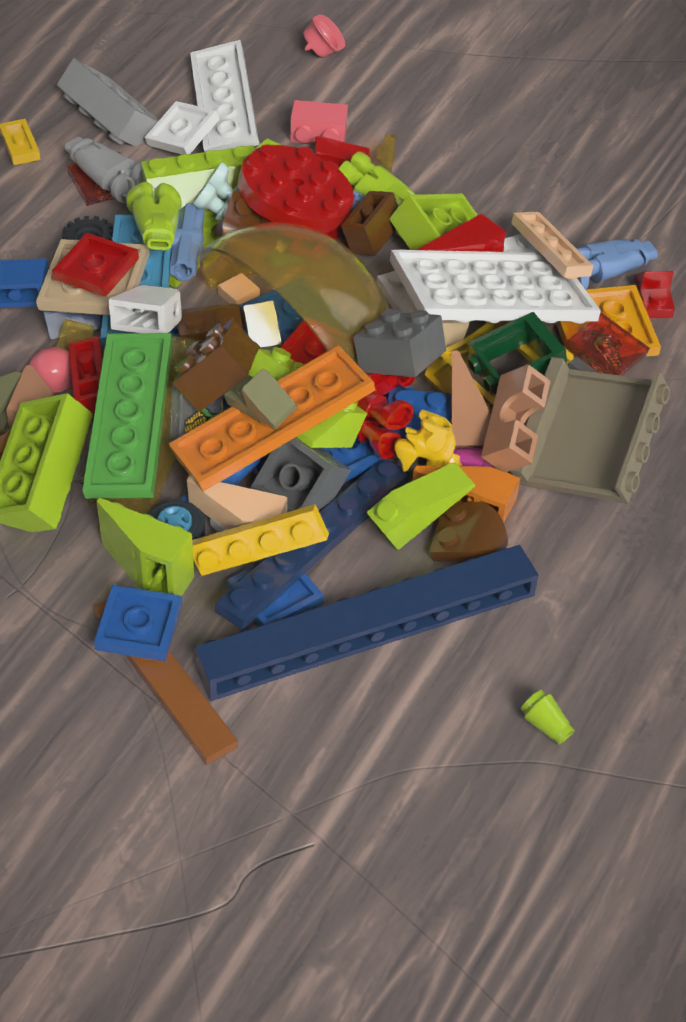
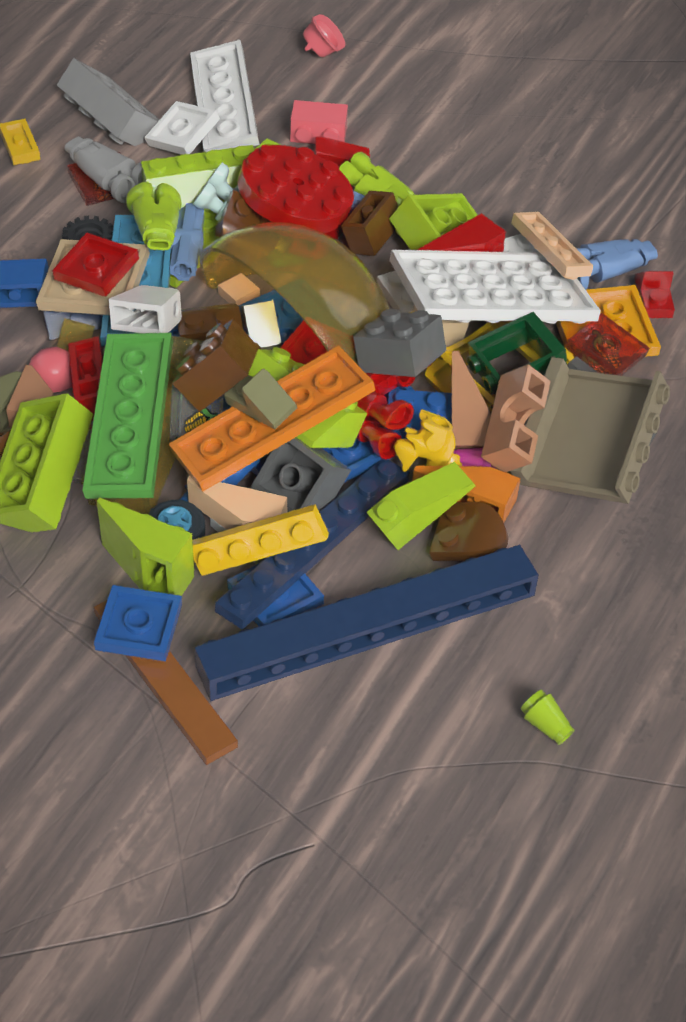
clear yellow plate [377,134,396,174] -> none

